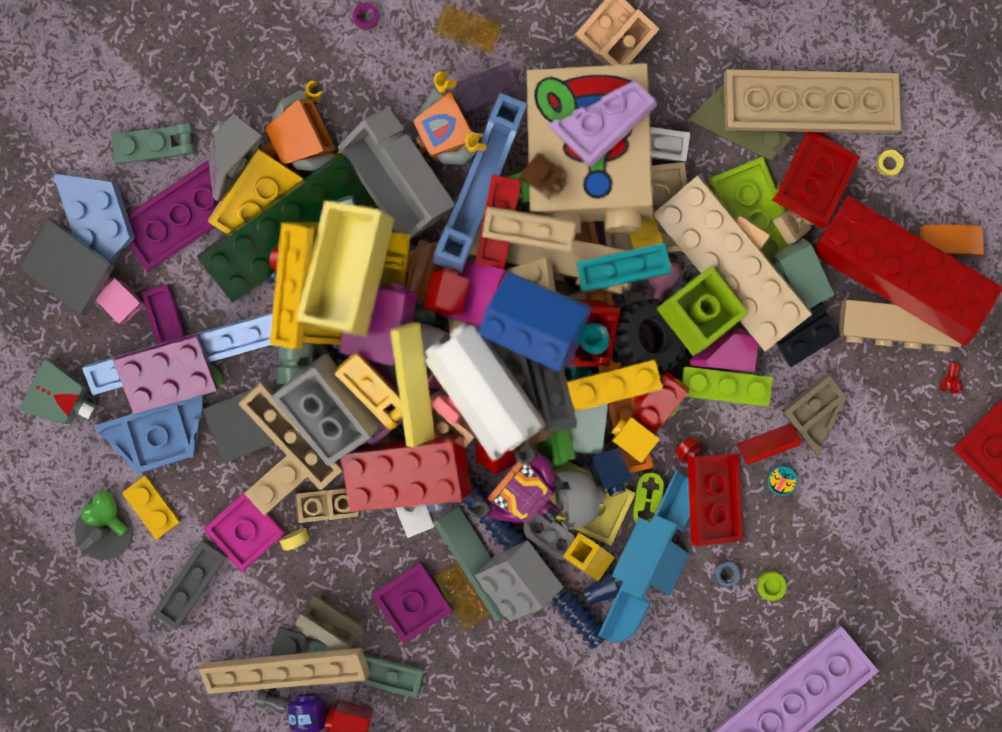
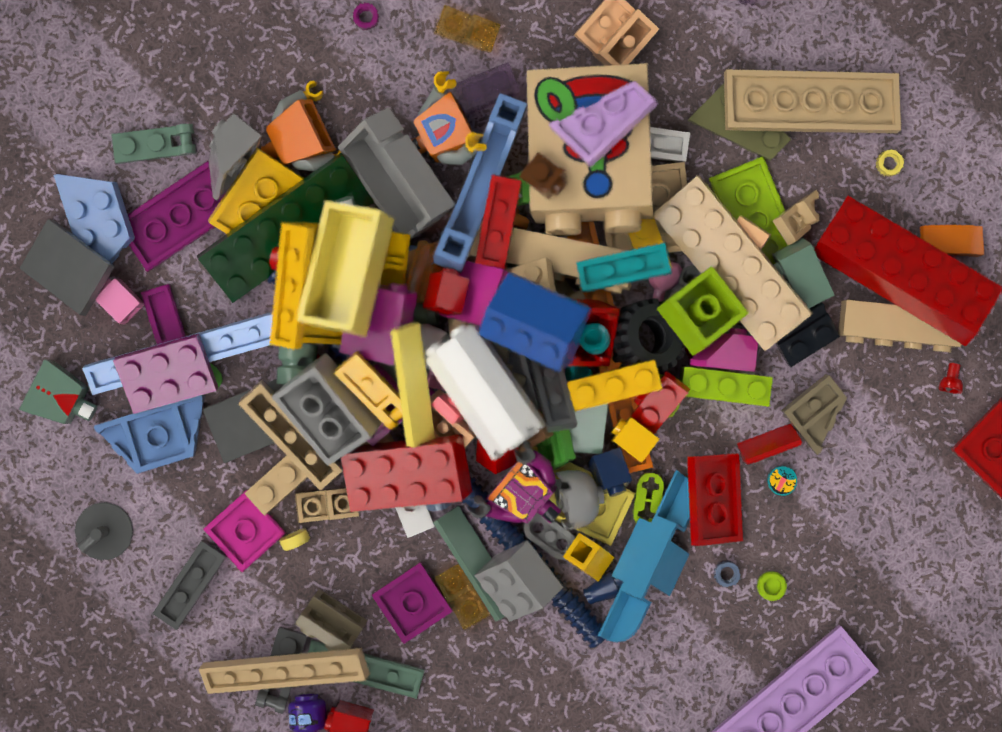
bright green rock [81,491,128,536] -> none
yellow plate [122,475,181,540] -> none
tan tile [482,206,577,252] -> none
red plate [675,436,702,464] -> none
red plate [772,132,860,229] -> none

